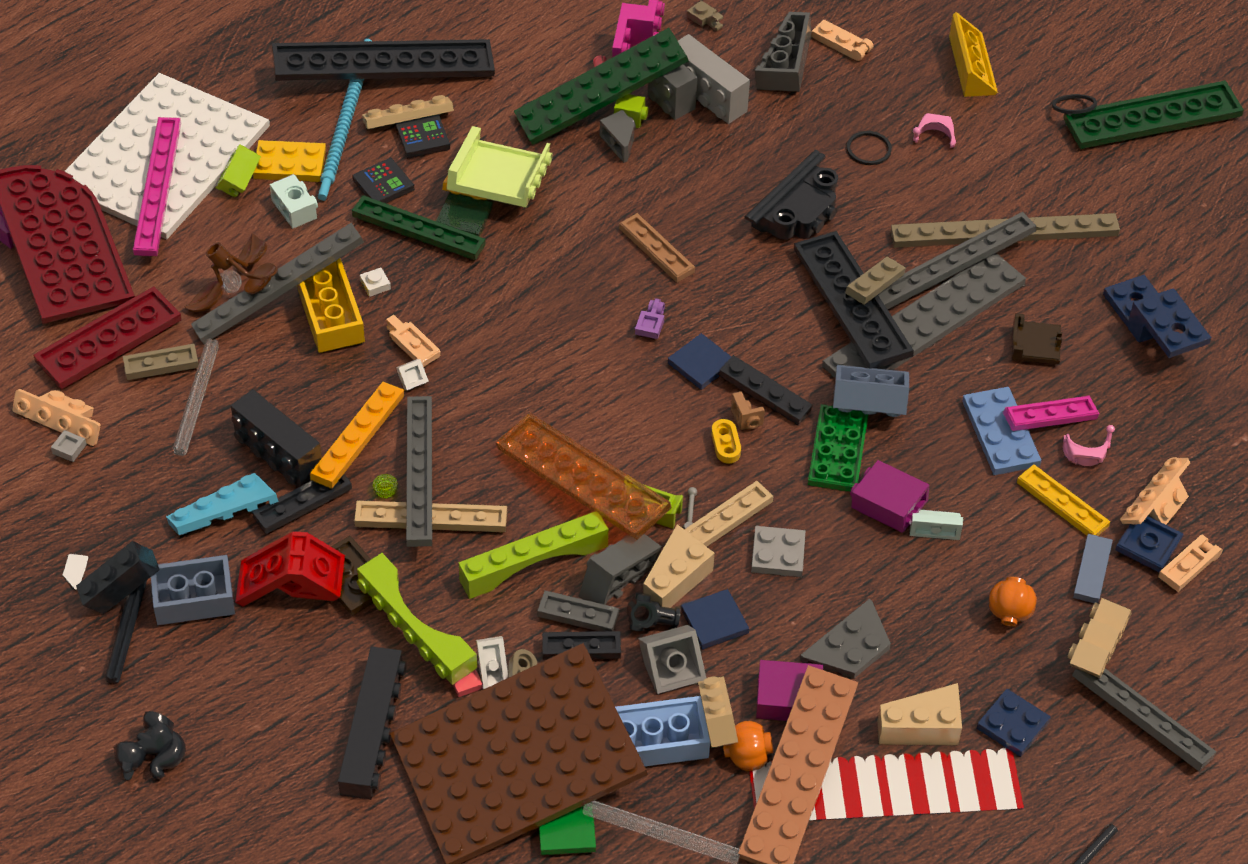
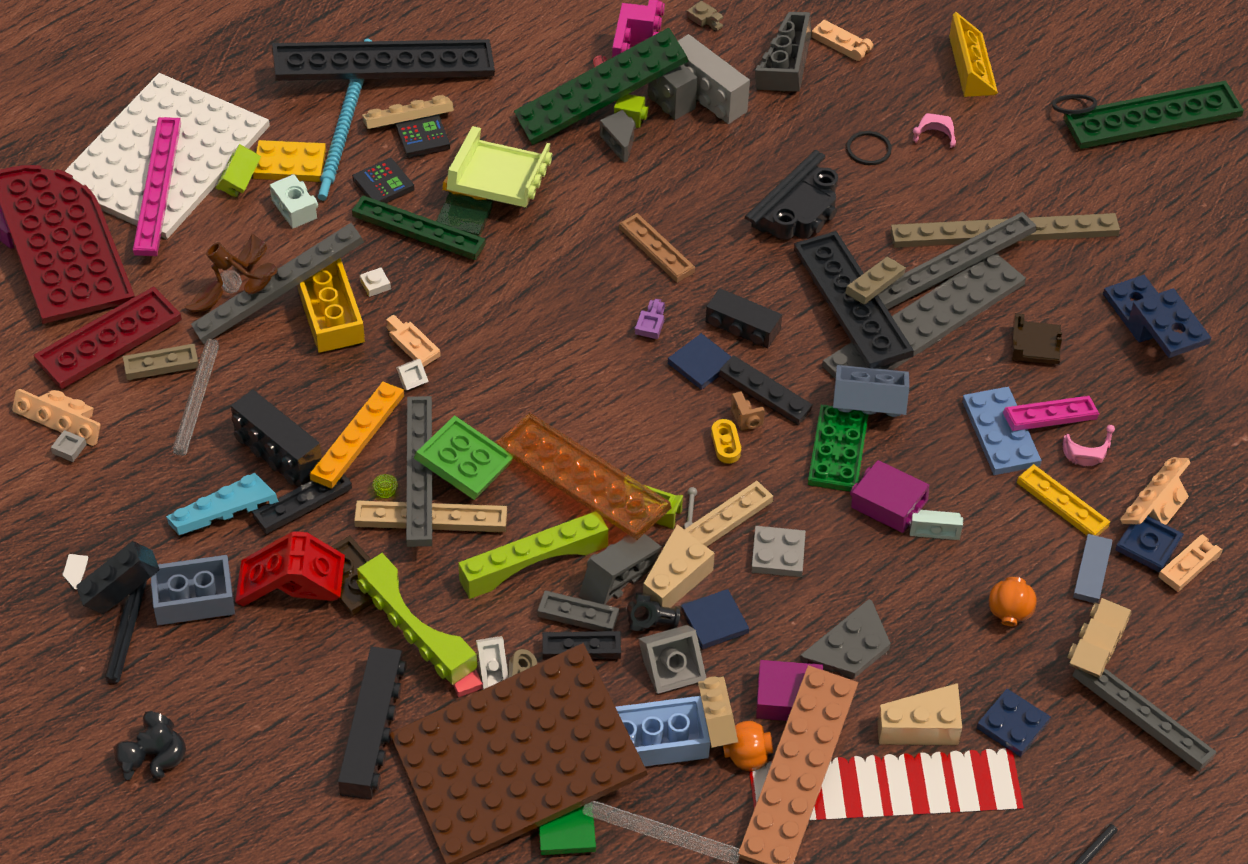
none -> bright green plate [414,415,514,500]
none -> black brick [705,288,783,348]

